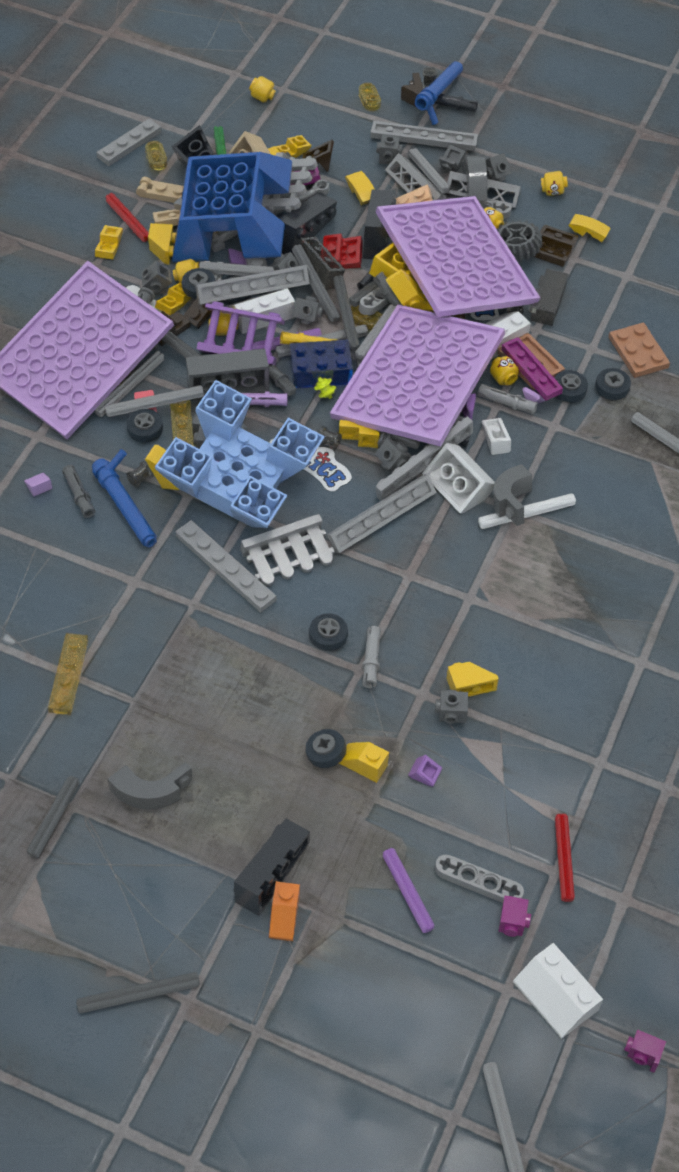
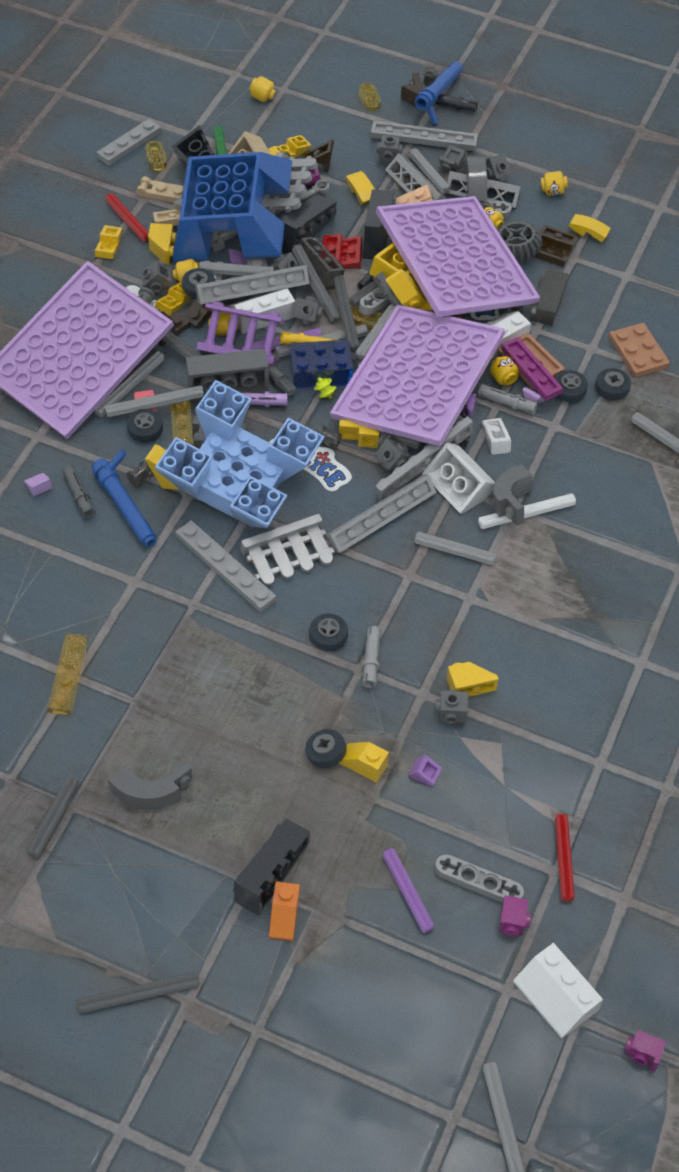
none -> light grey axle [415,532,496,565]

